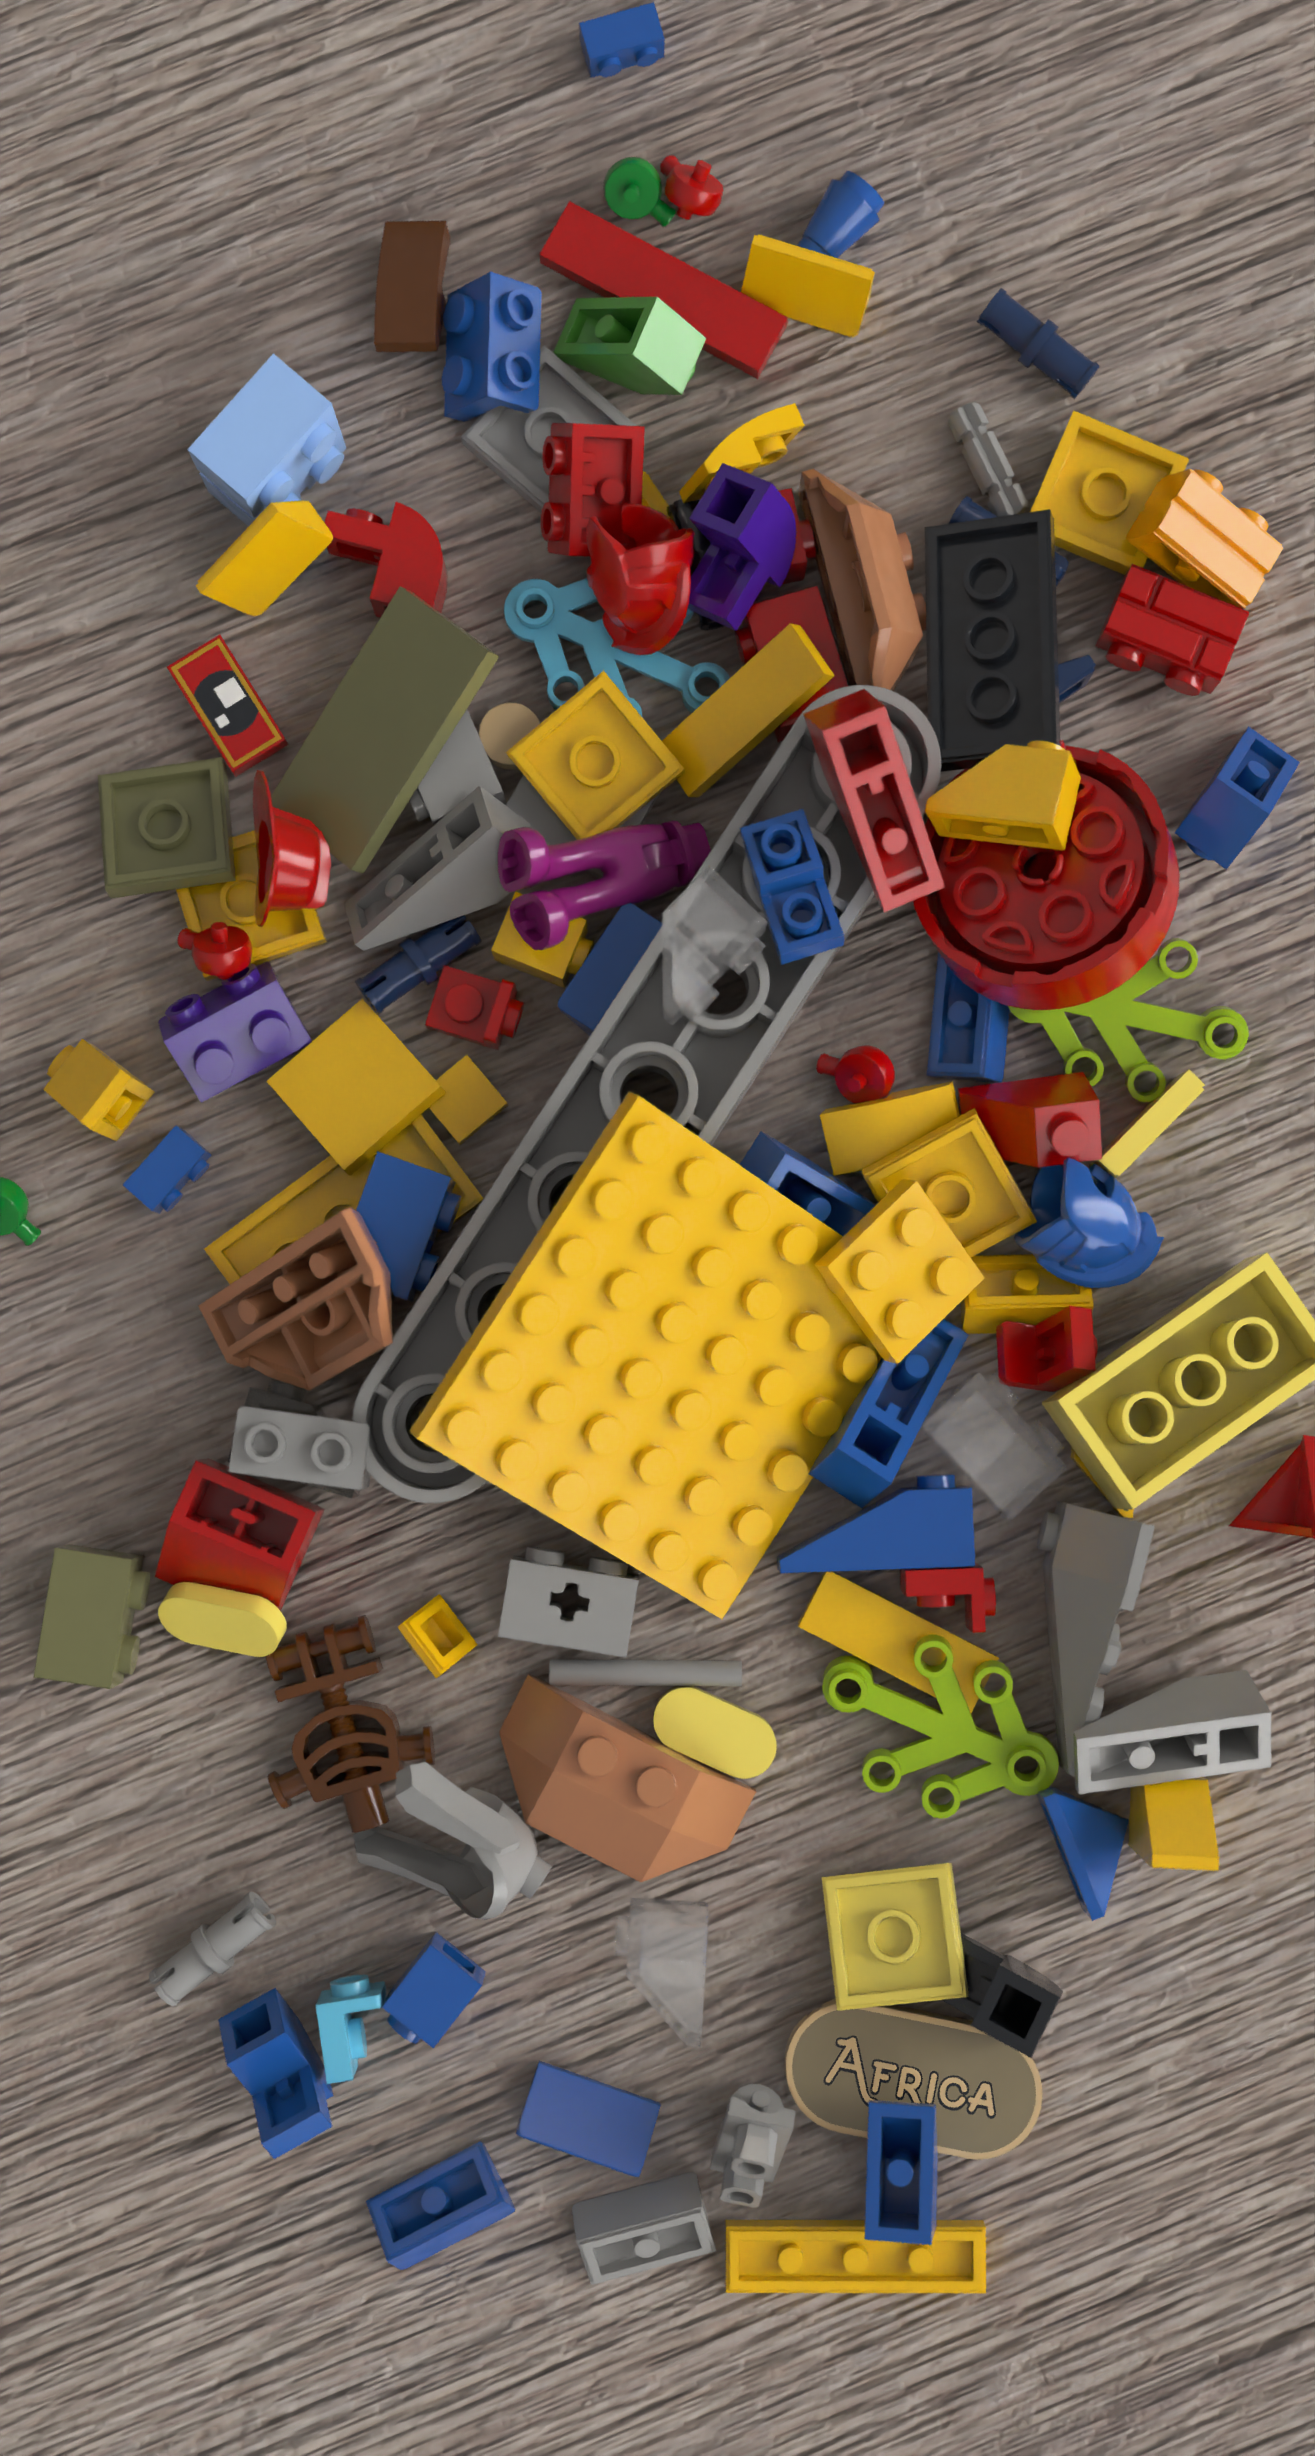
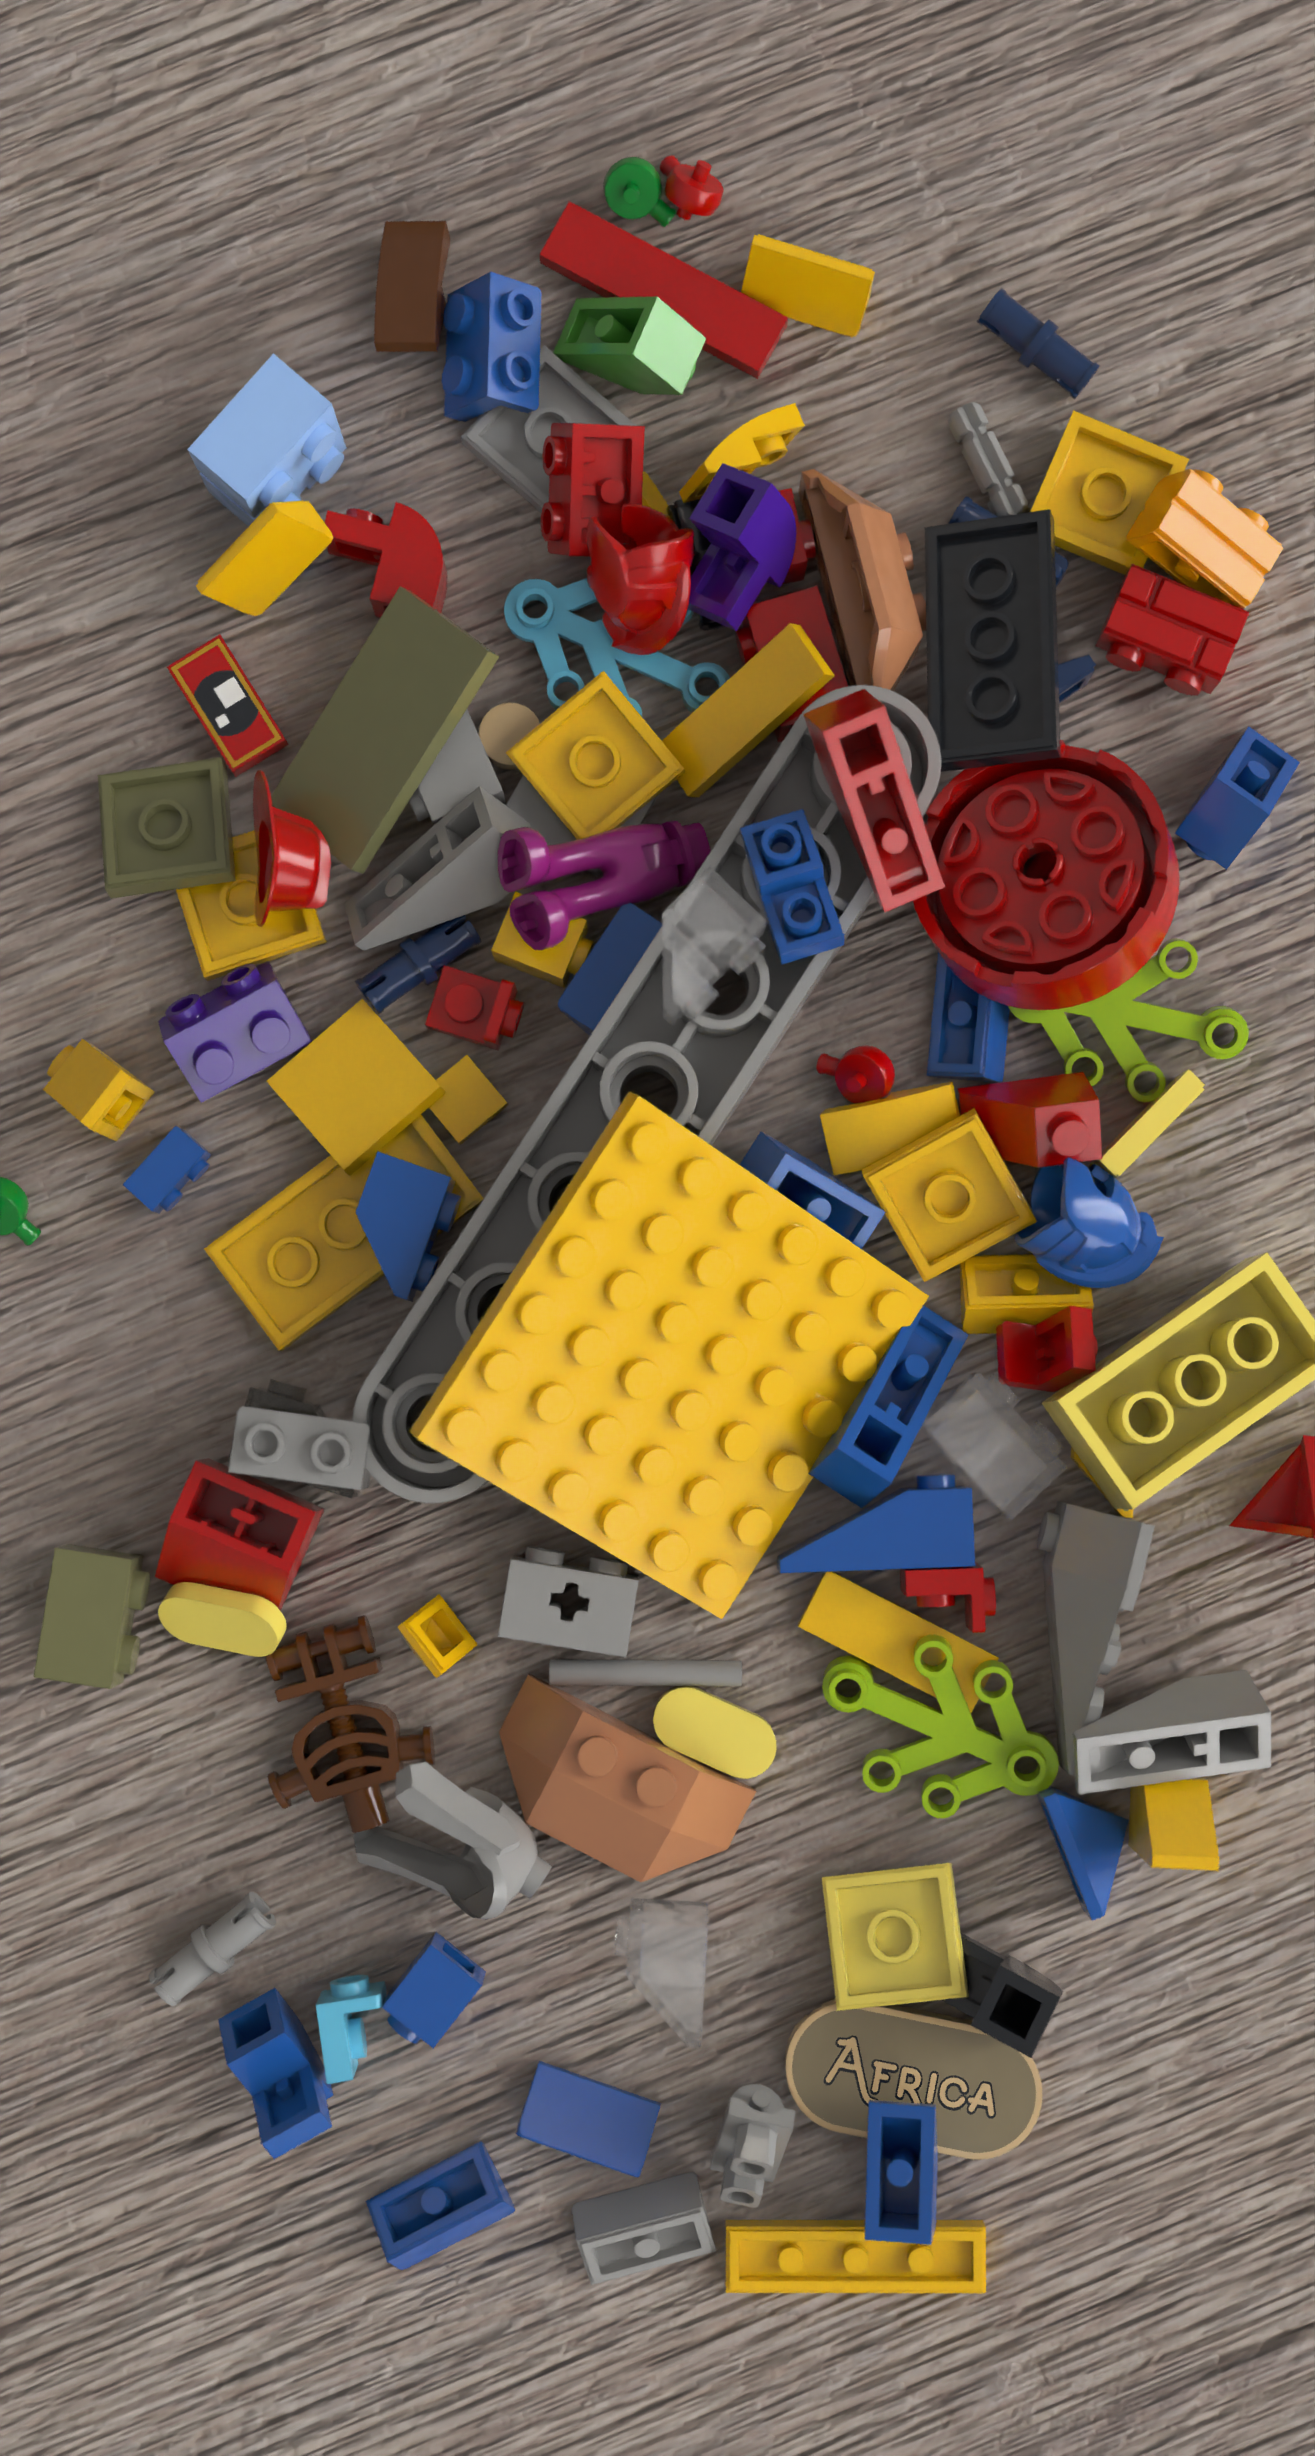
red piece [177,922,253,979] -> none
nougat wedge [198,1208,393,1391] -> none
blue piece [579,2,665,78] -> none
blue cone [797,171,884,258] -> none
yellow plate [814,1179,984,1364] -> none
yellow slope [925,741,1081,850] -> none

